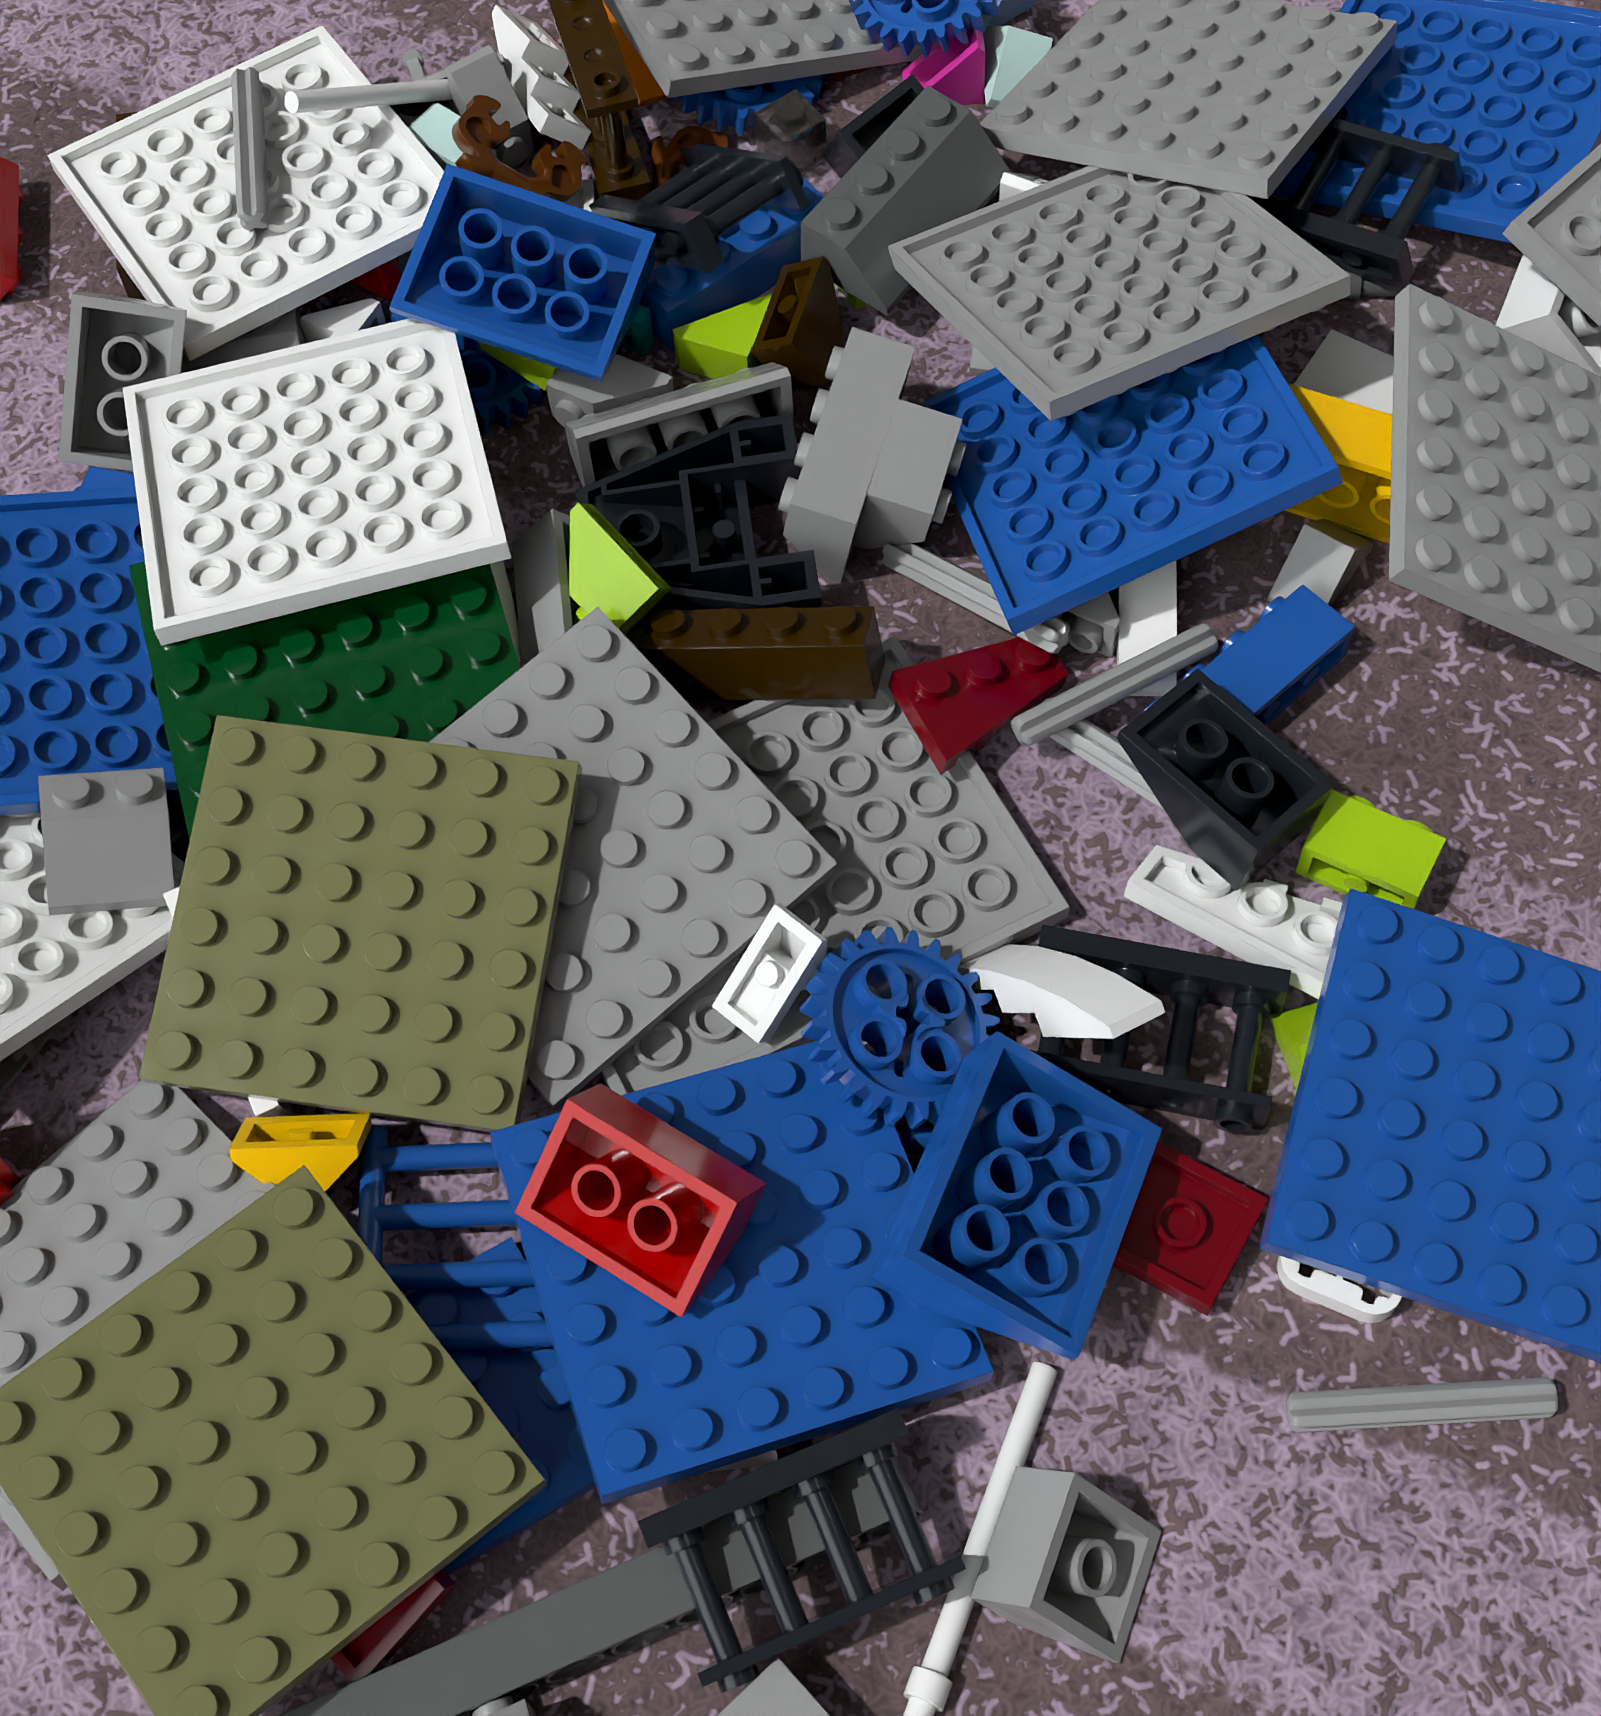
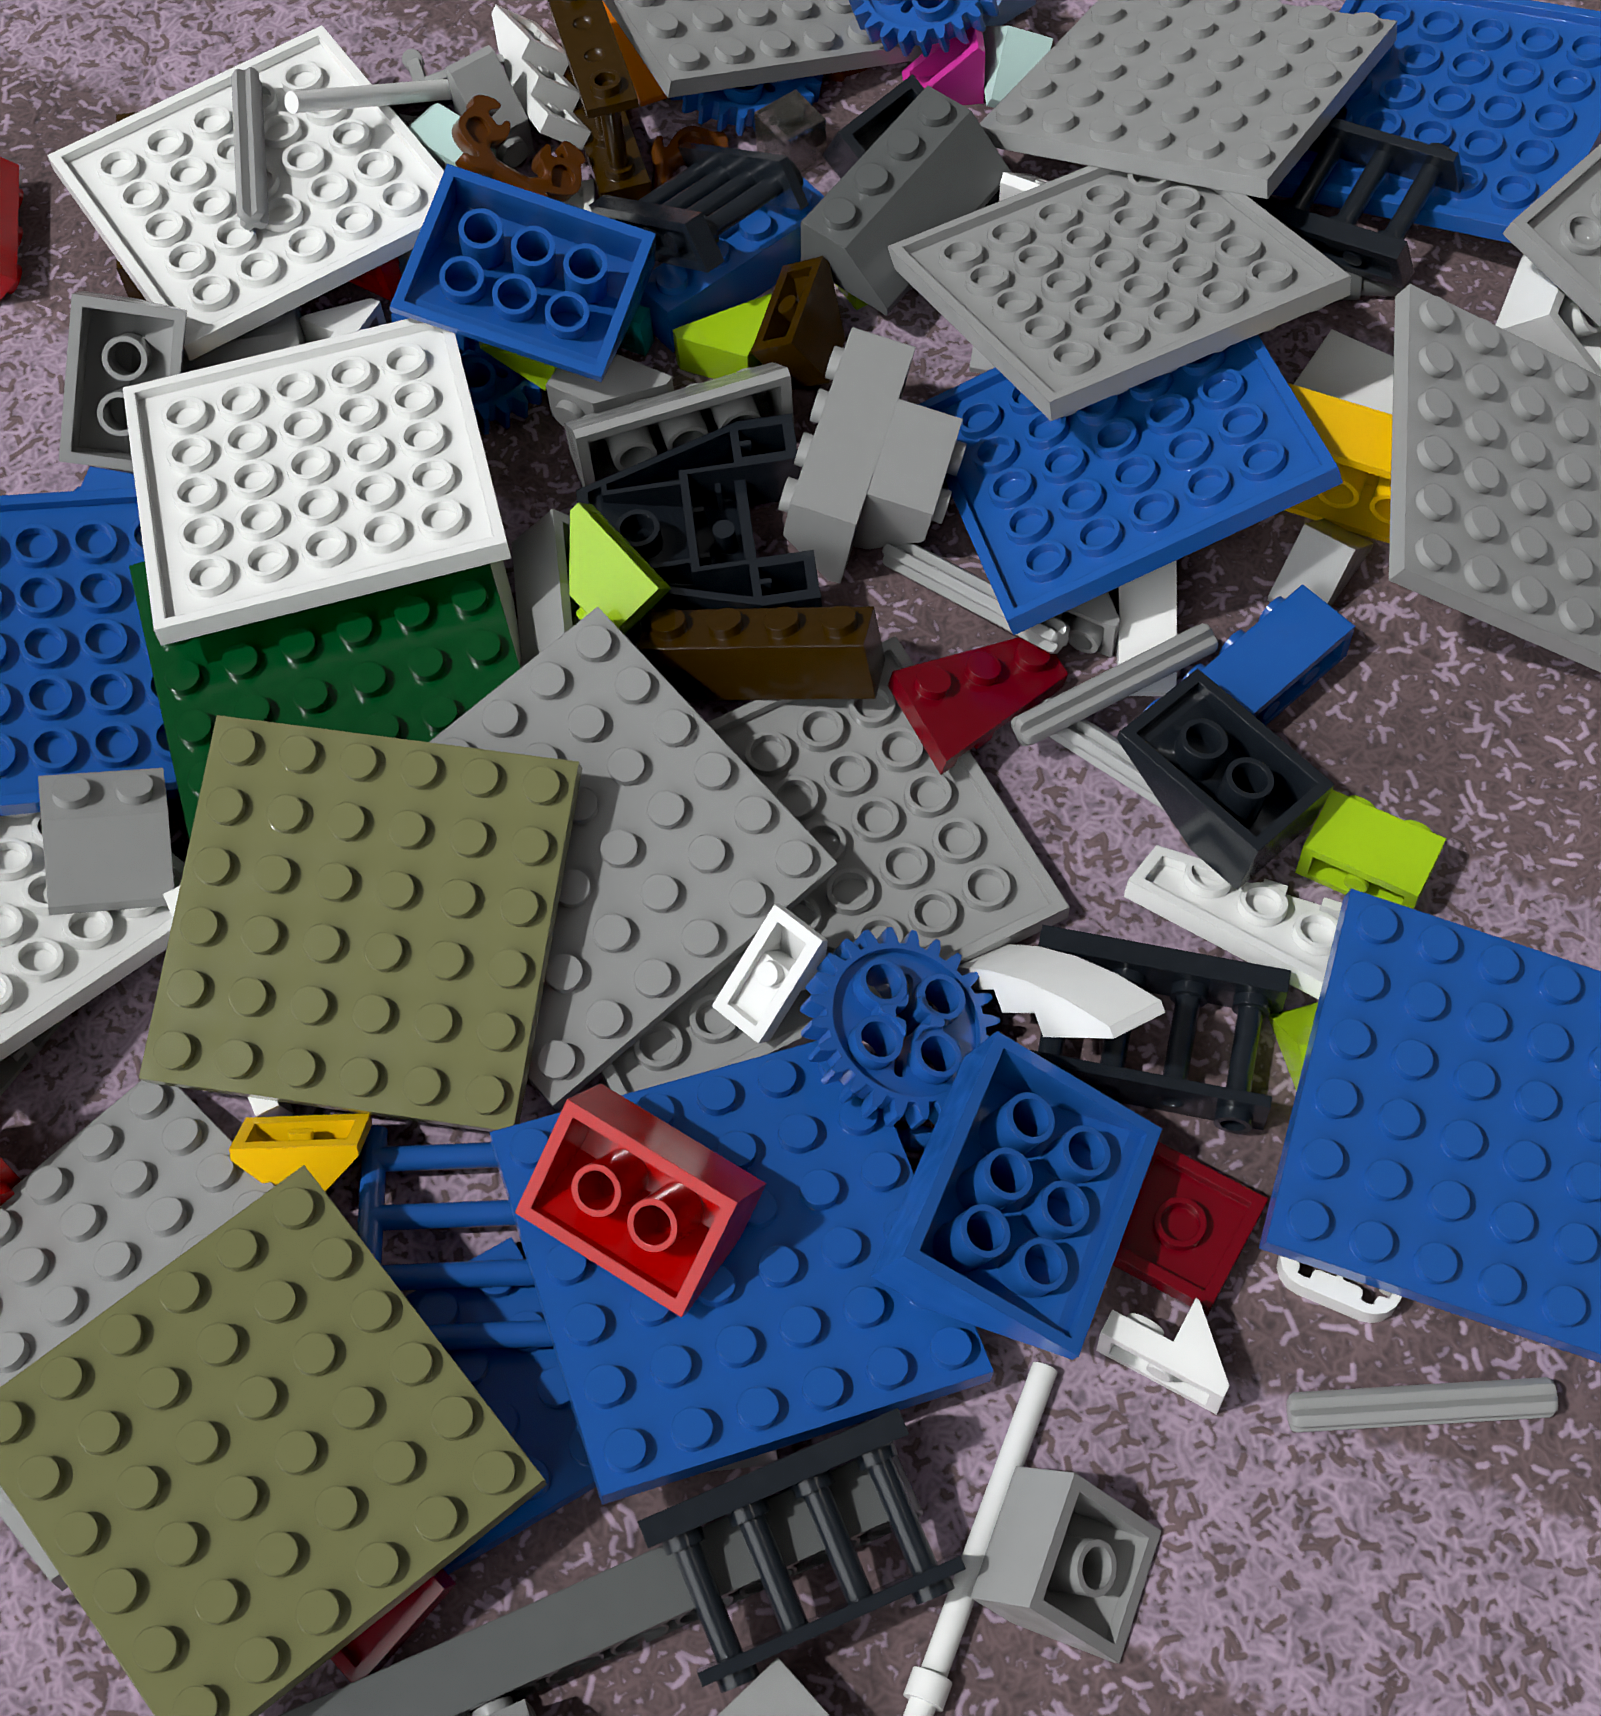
none -> white slope [1096,1298,1229,1415]

